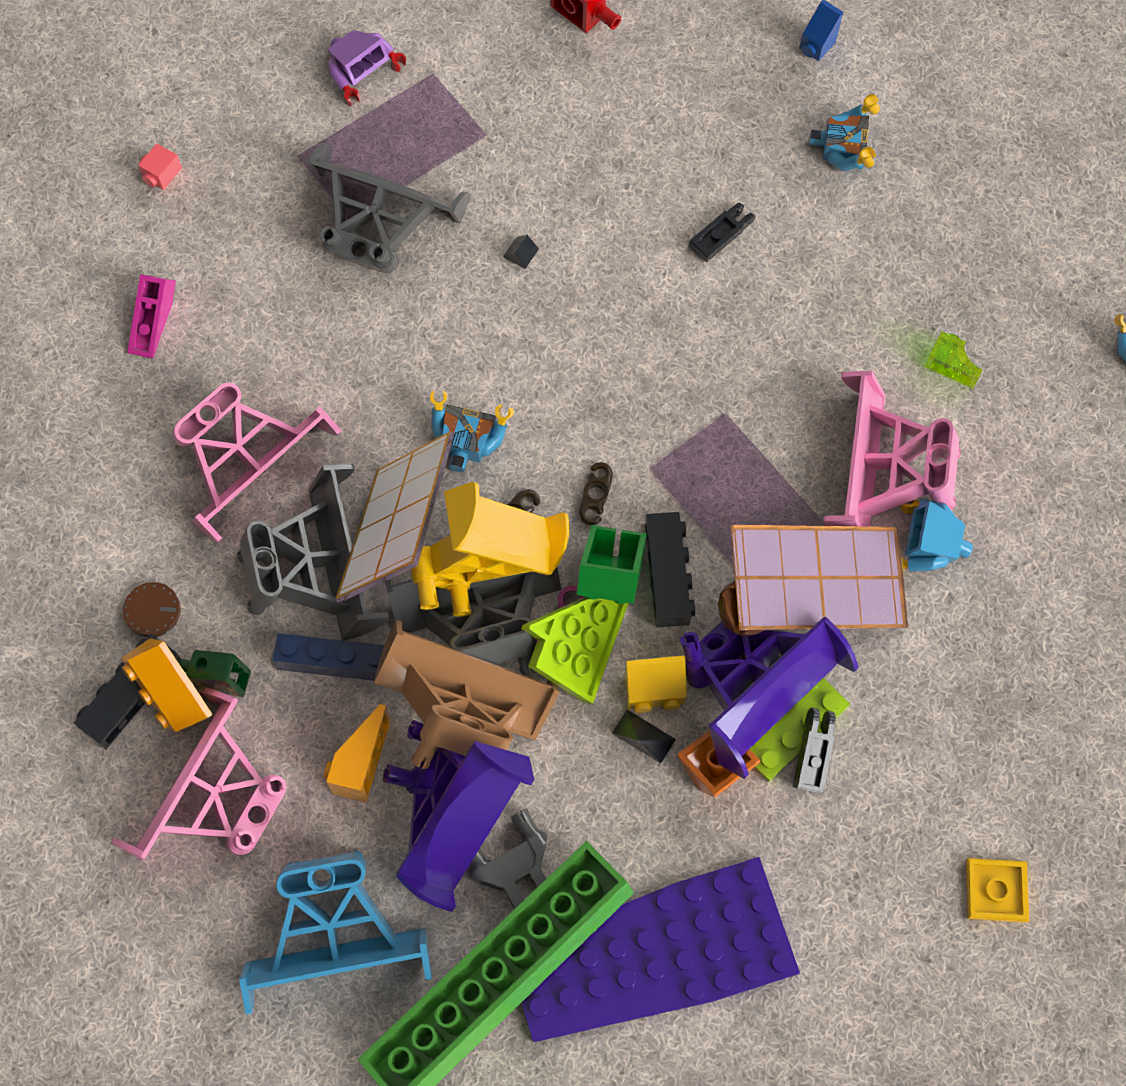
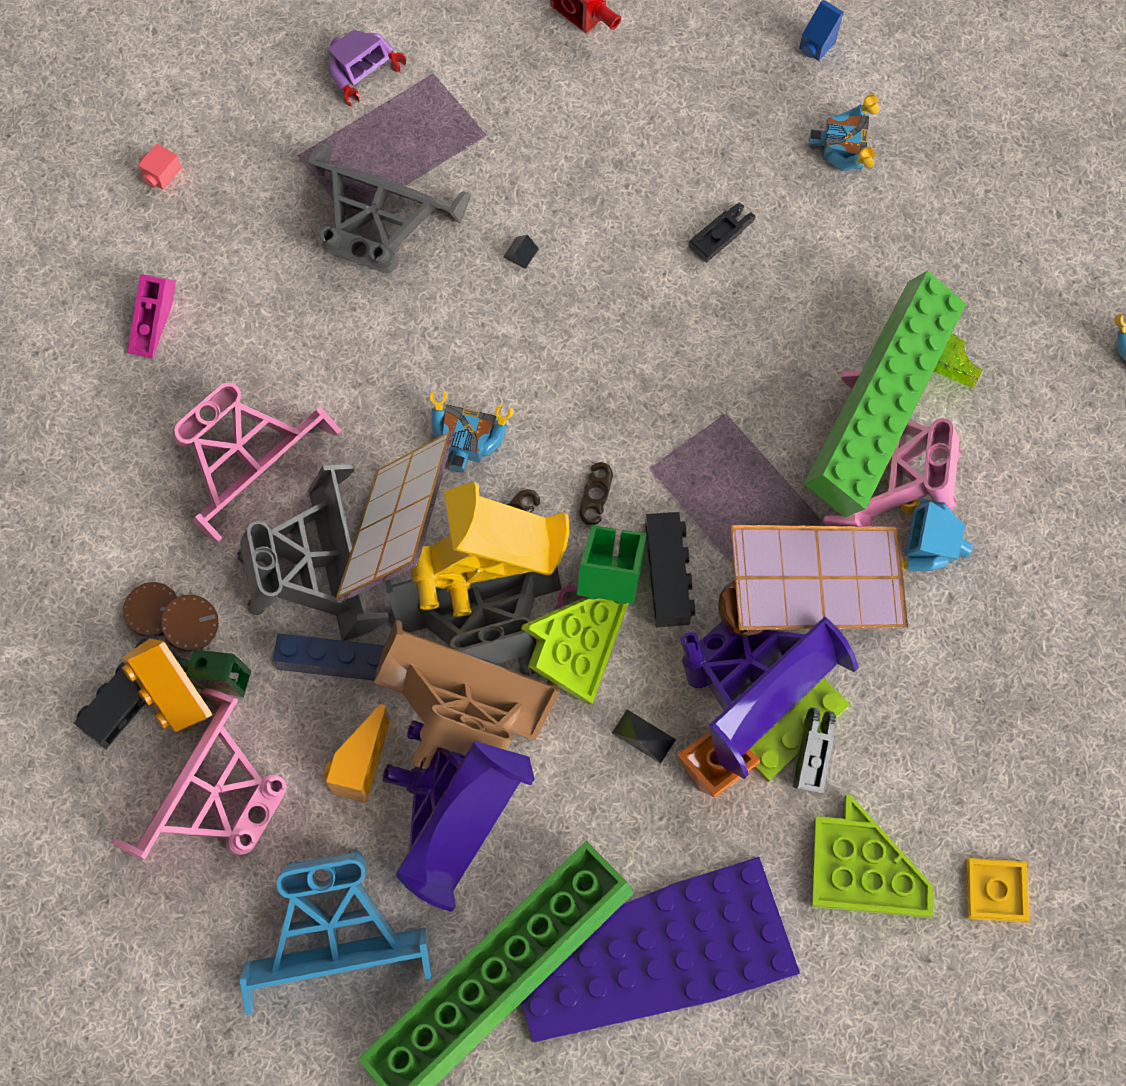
dark grey connector [469,808,548,909] -> none
yellow slope [624,655,687,713] -> none
none -> reddish brown tile [161,595,219,652]
none -> bright green brick [804,270,966,518]
none -> lime wing [811,794,934,919]

